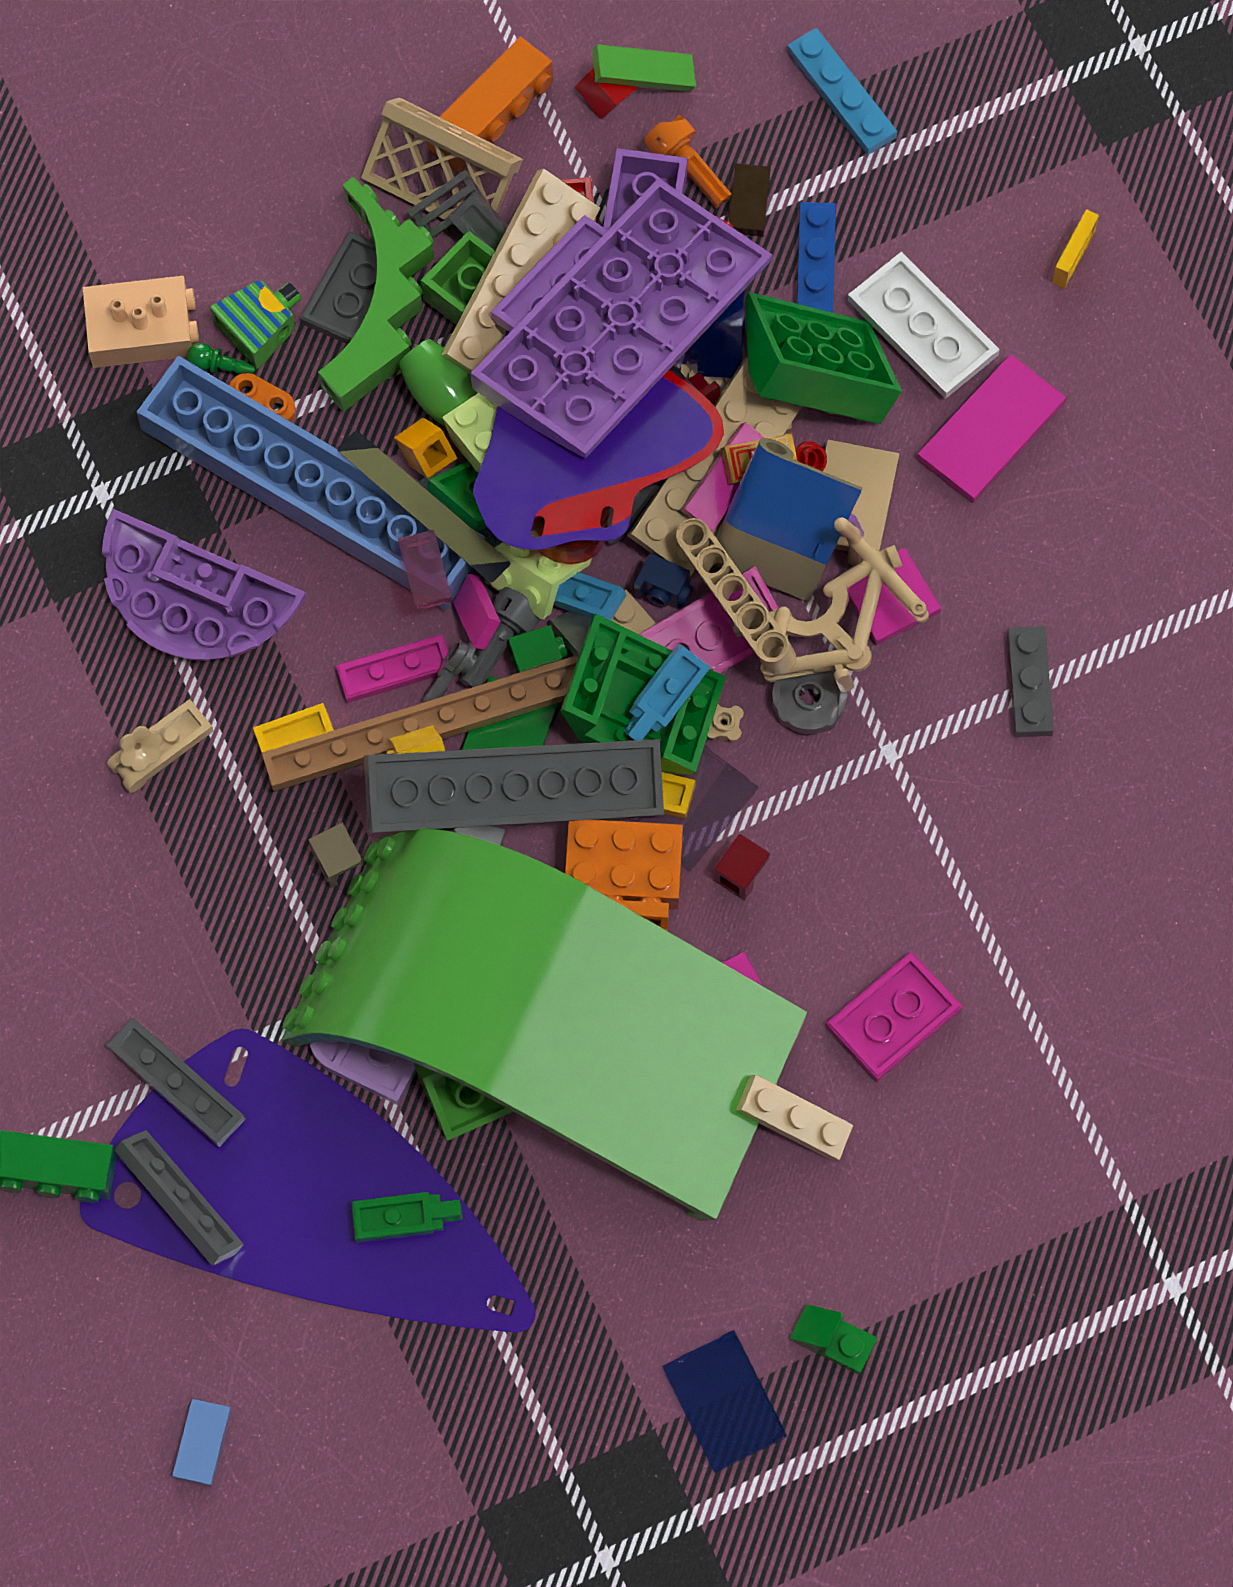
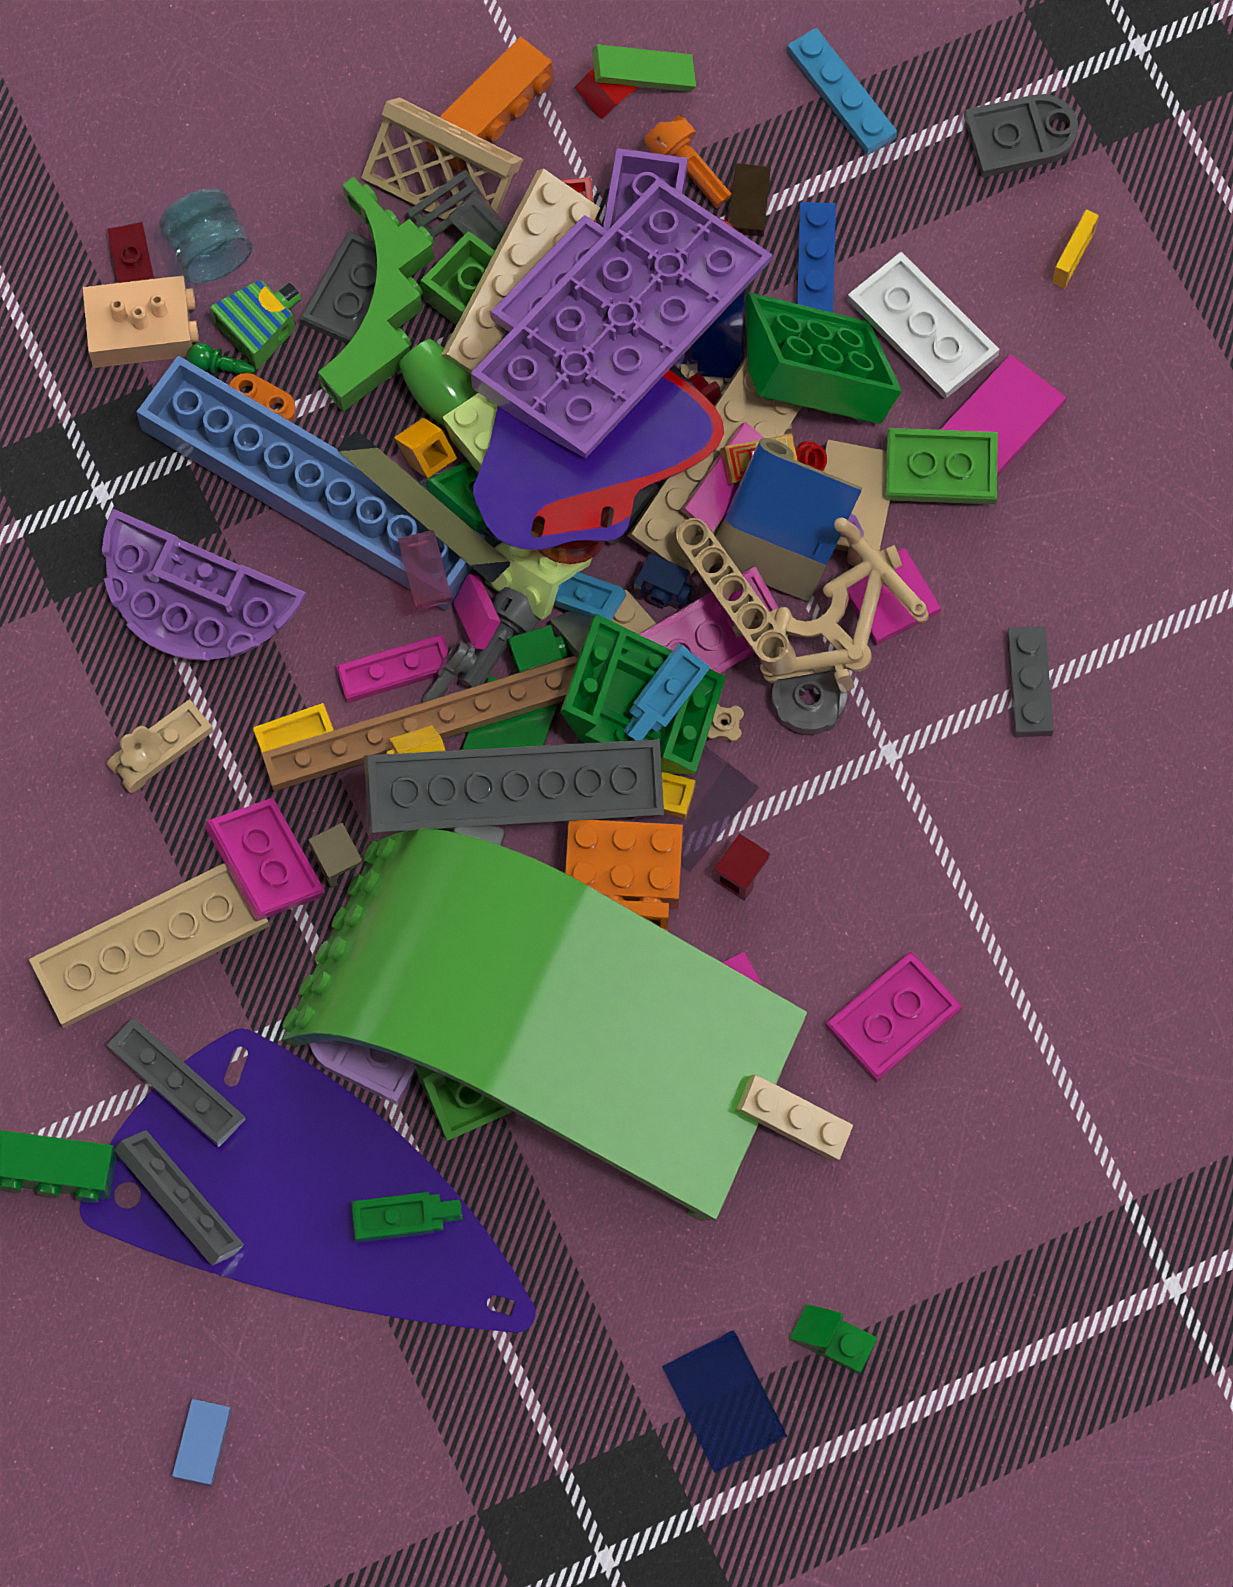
none -> tan plate [29,863,270,1028]
none -> dark red plate [107,222,154,283]
none -> clear light blue wheel [159,188,253,283]
none -> dark pink tile [205,798,325,921]
none -> bright green tile [886,428,998,504]
none -> dark grey tile [964,94,1078,178]

